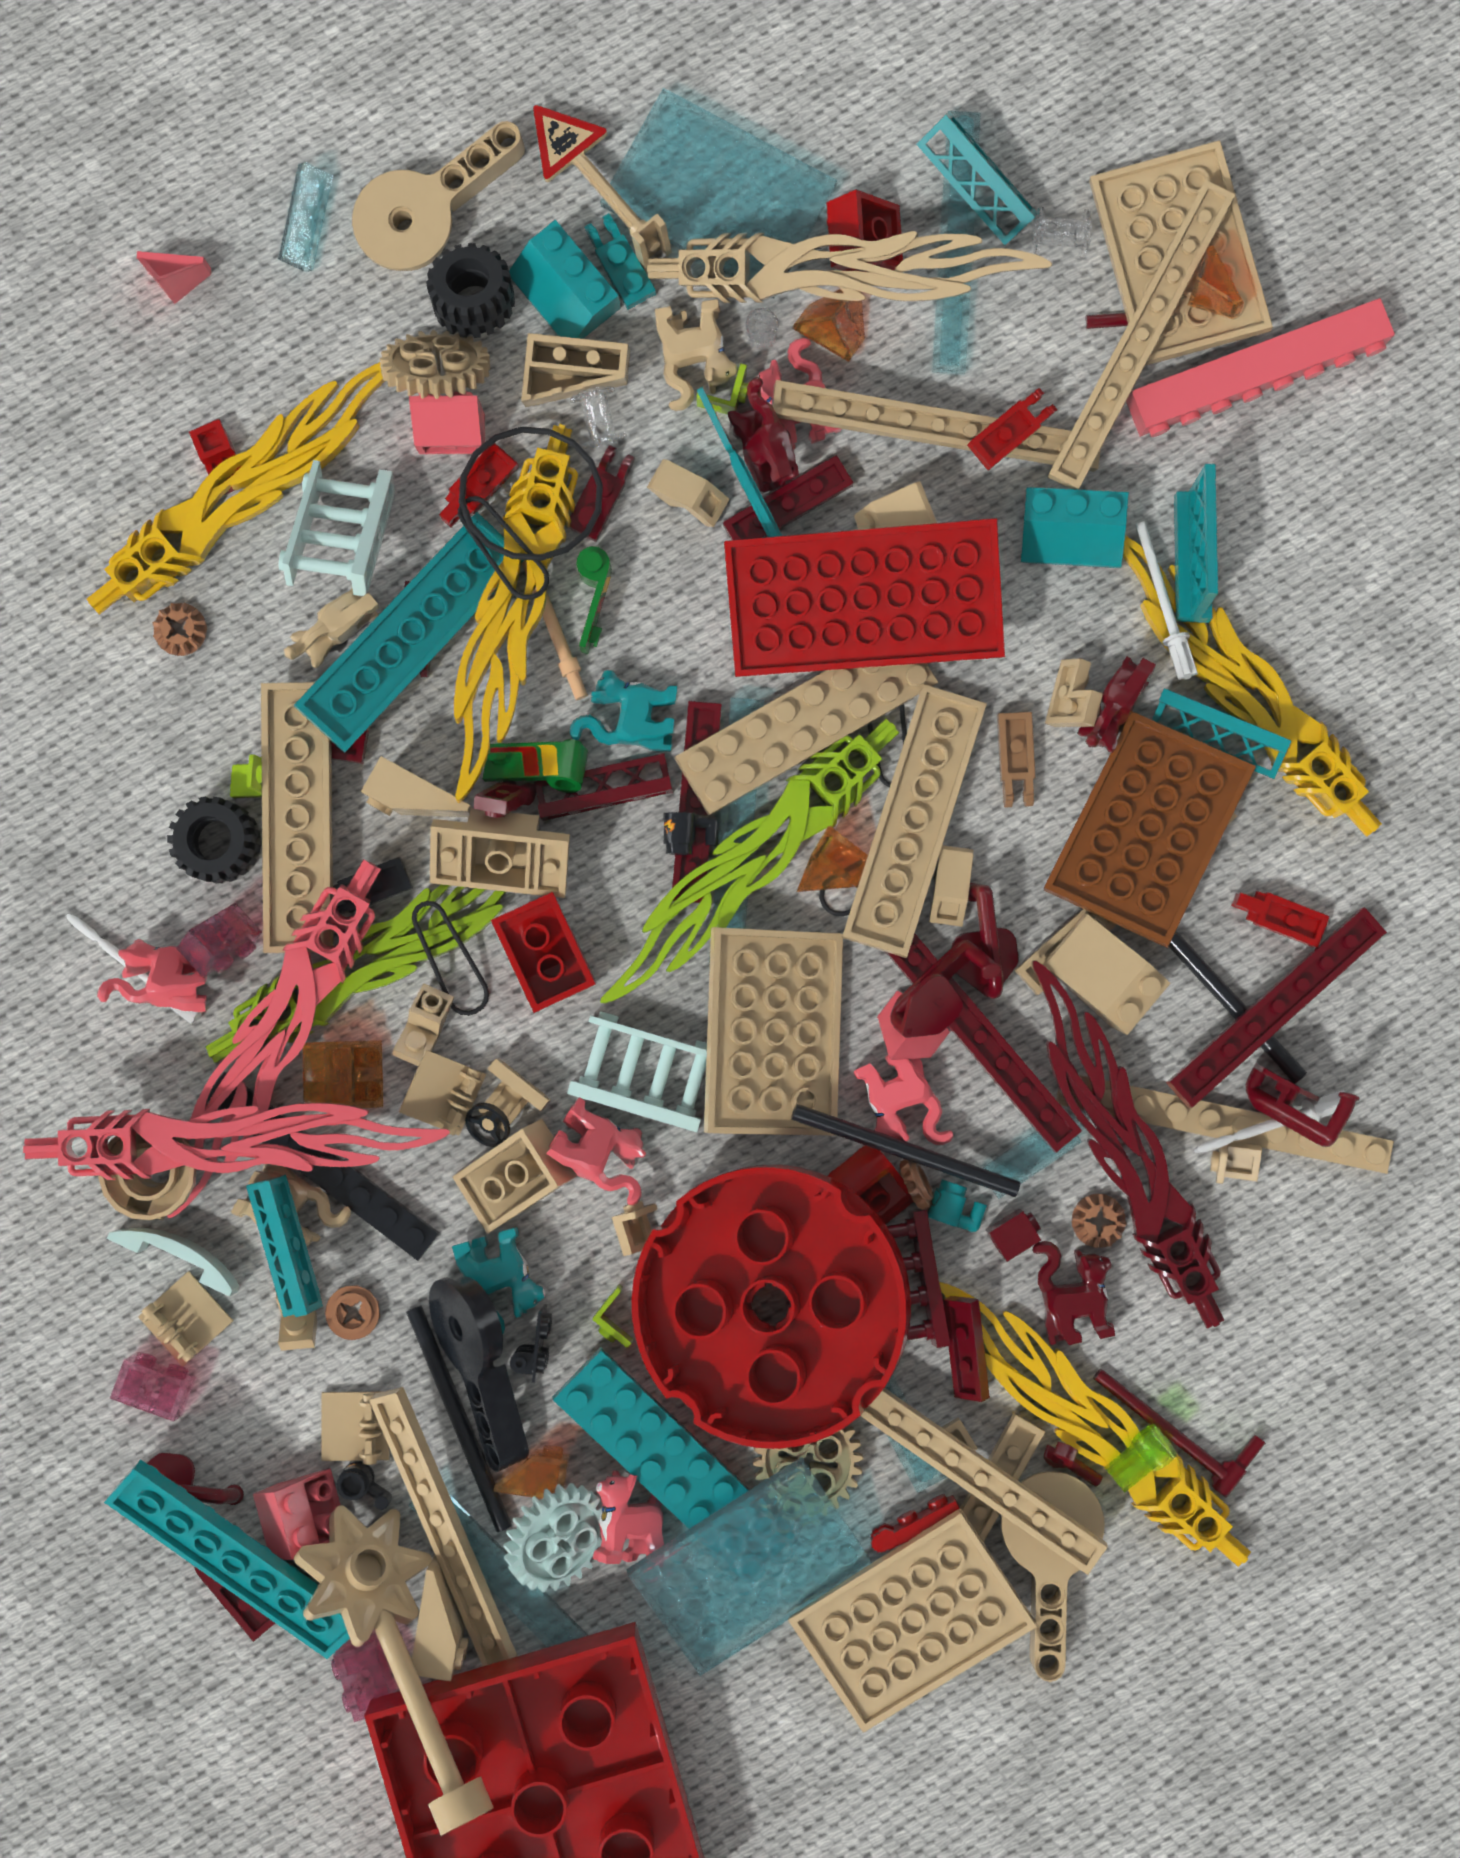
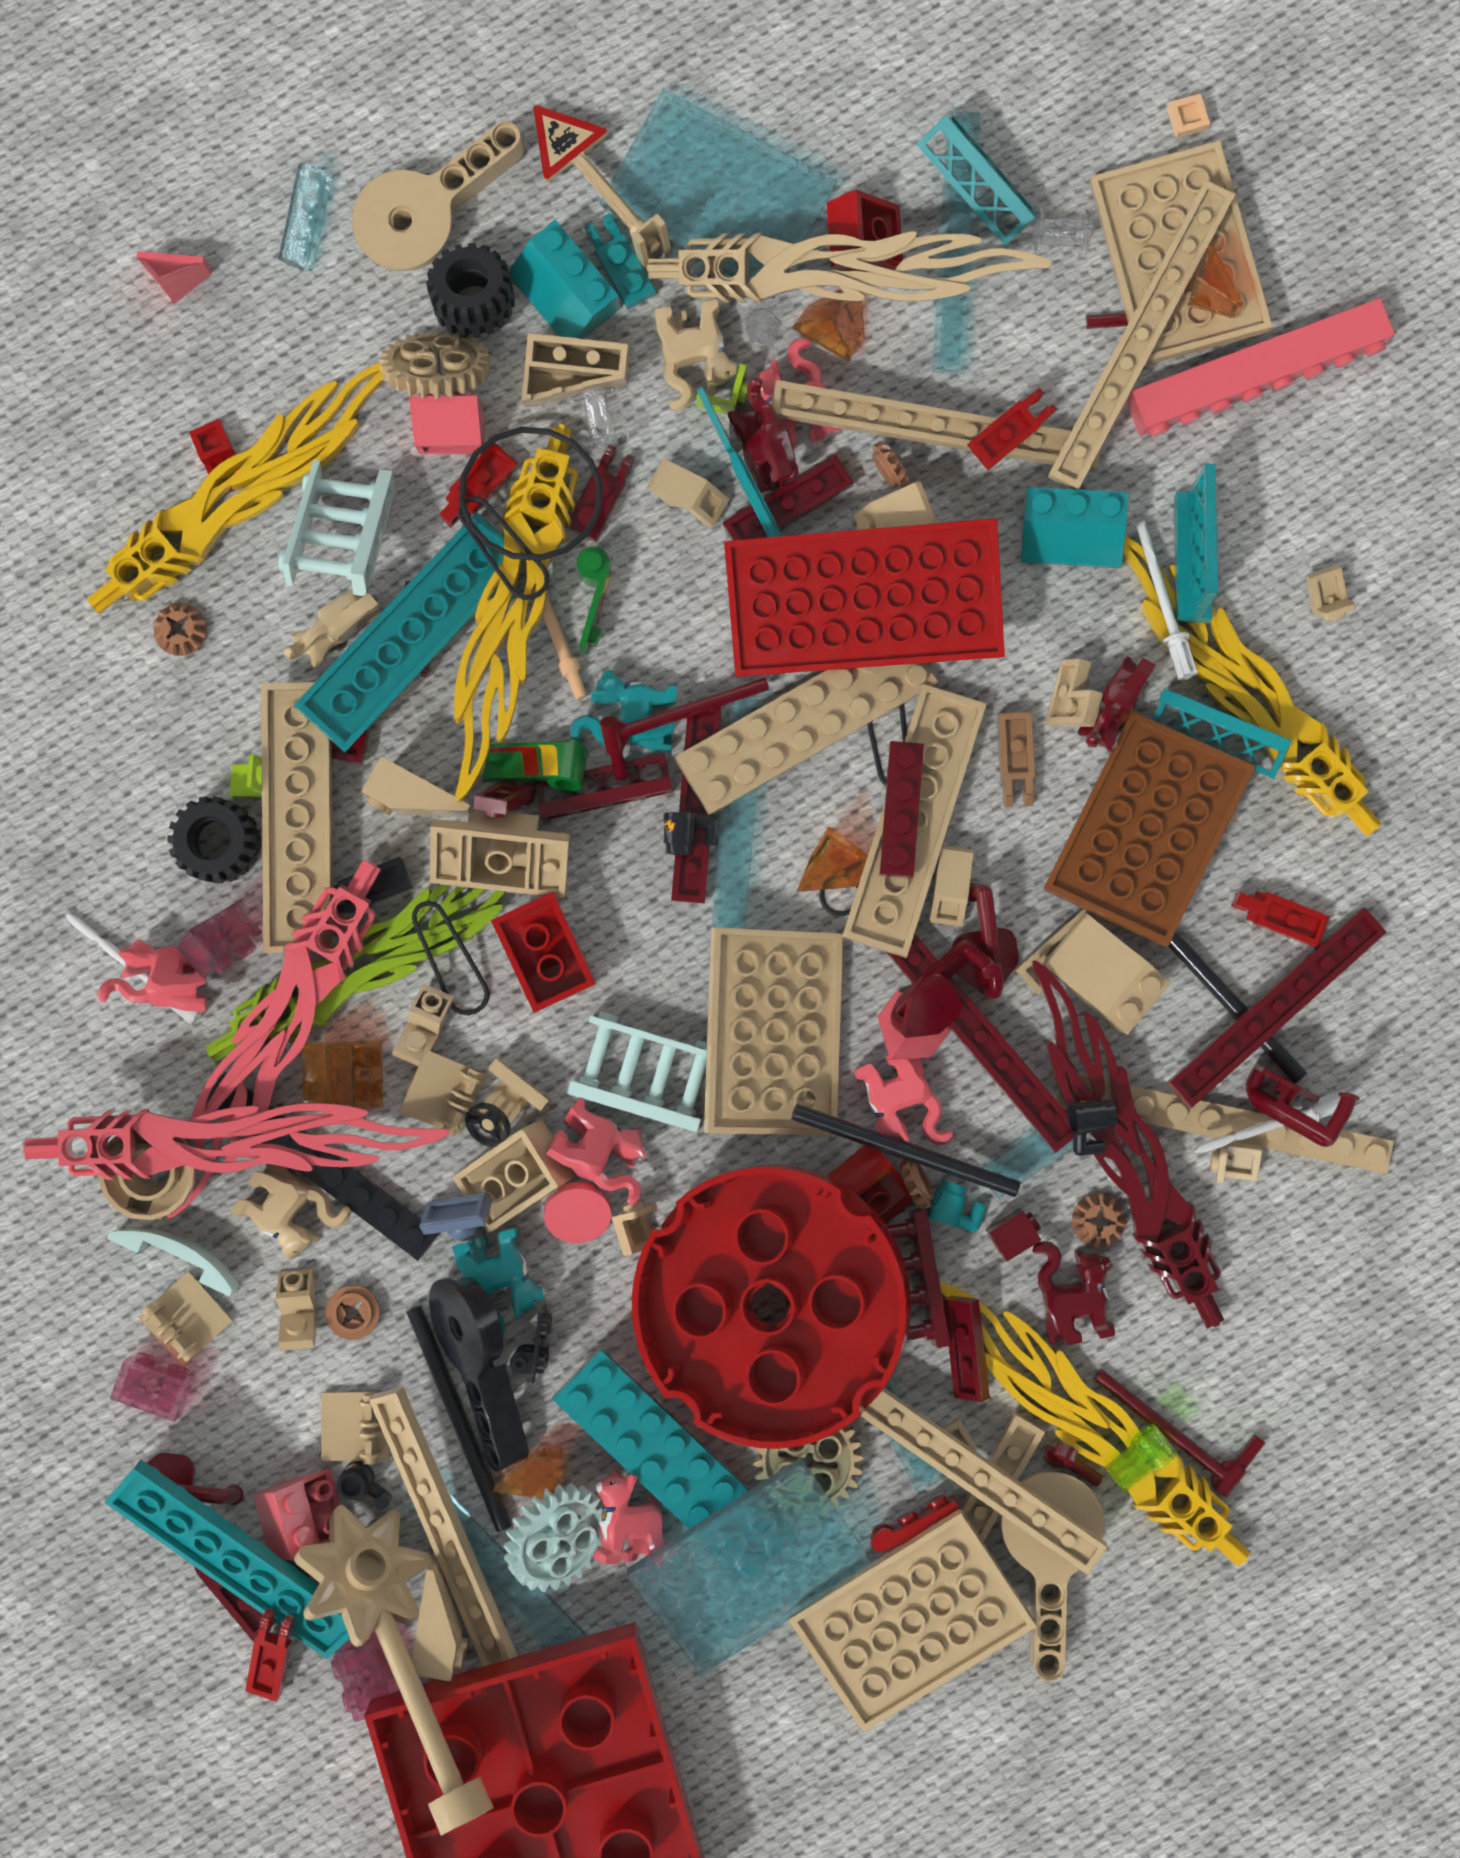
teal fence [246,1174,323,1317] -> none
lime bracket [592,1284,633,1348] -> none
lime piece [600,719,899,1003] -> none
none -> red hinge [245,1608,295,1702]
none -> sand blue tile [419,1192,492,1241]
none -> coral tile [544,1181,612,1244]
none -> dark red bar [600,678,769,781]
none -> nougat gear [872,441,909,490]
none -> dark red plate [879,741,924,879]
none -> black piece [1067,1098,1117,1156]
none -> light nougat plate [1167,93,1210,139]
none -> tan bracket [1305,564,1356,621]

